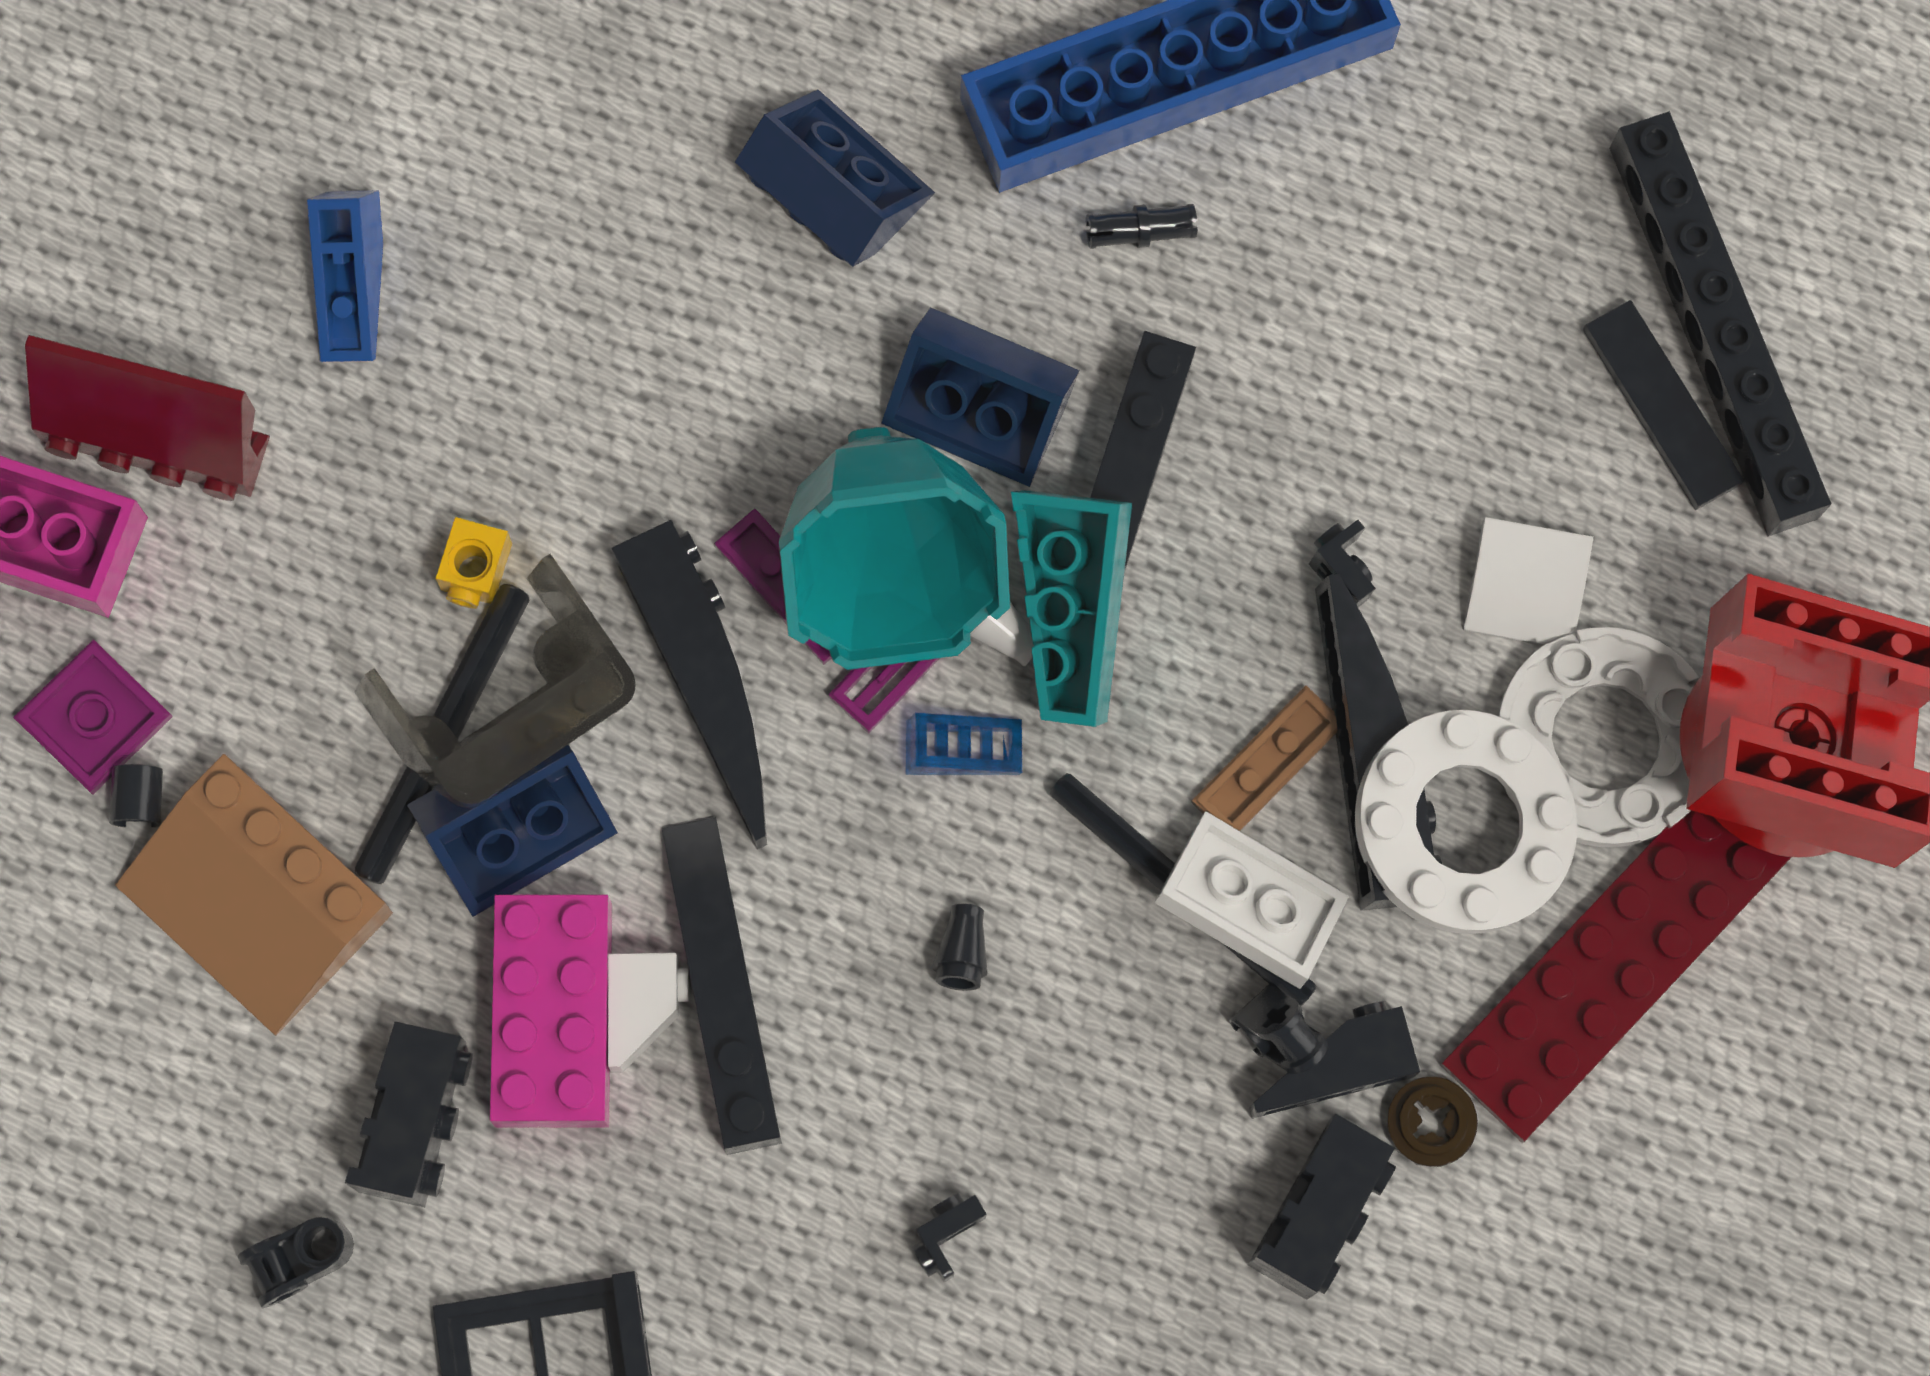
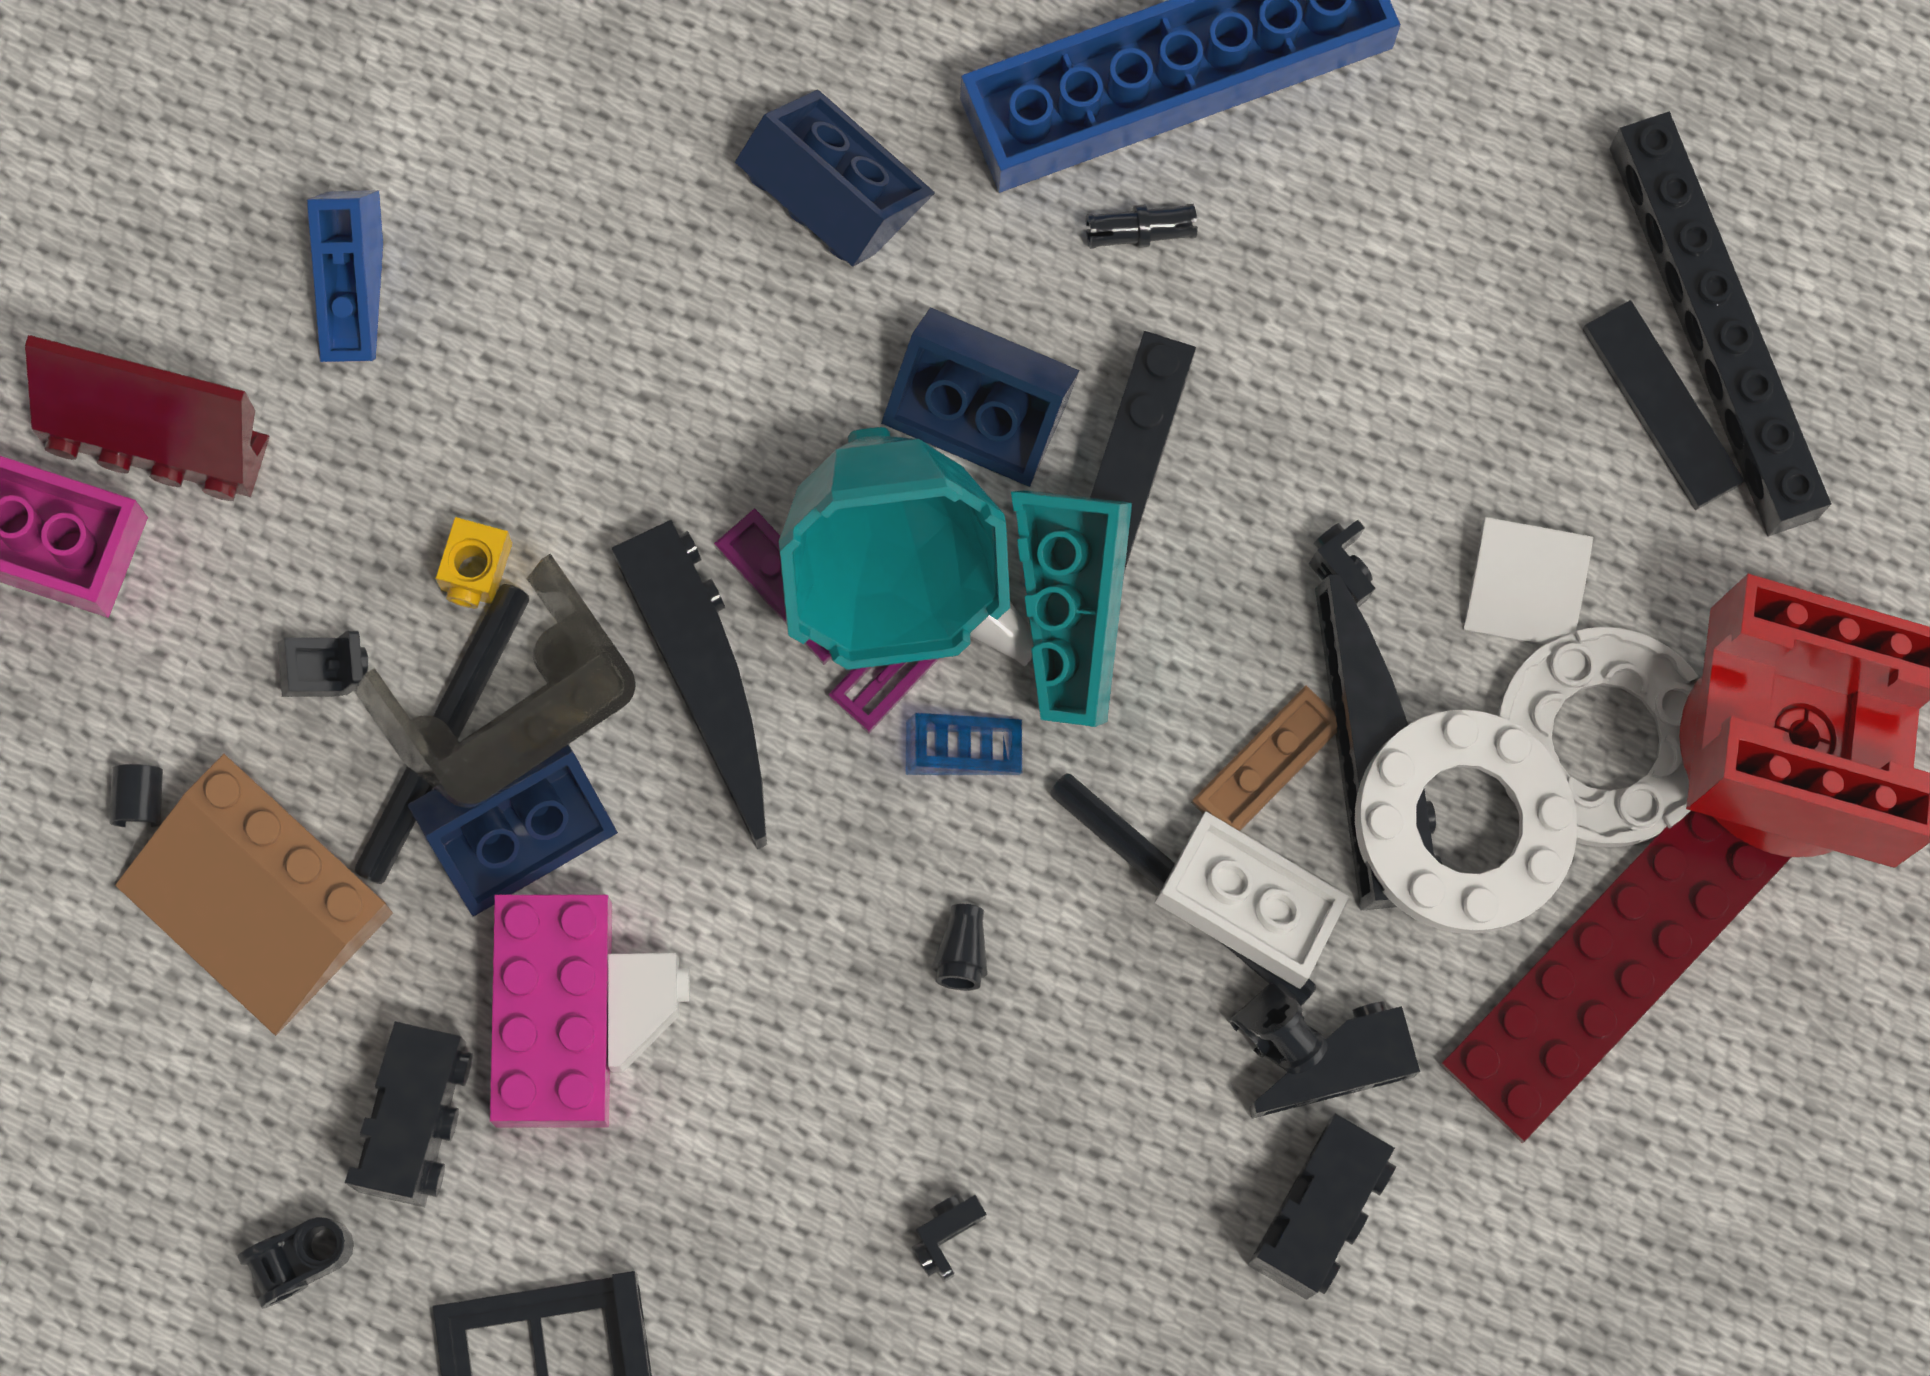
magenta tile [13,639,173,795] -> none
black slope [662,817,782,1155] -> none
dark brown gear [1387,1076,1478,1167] -> none
none -> black bracket [278,631,368,697]

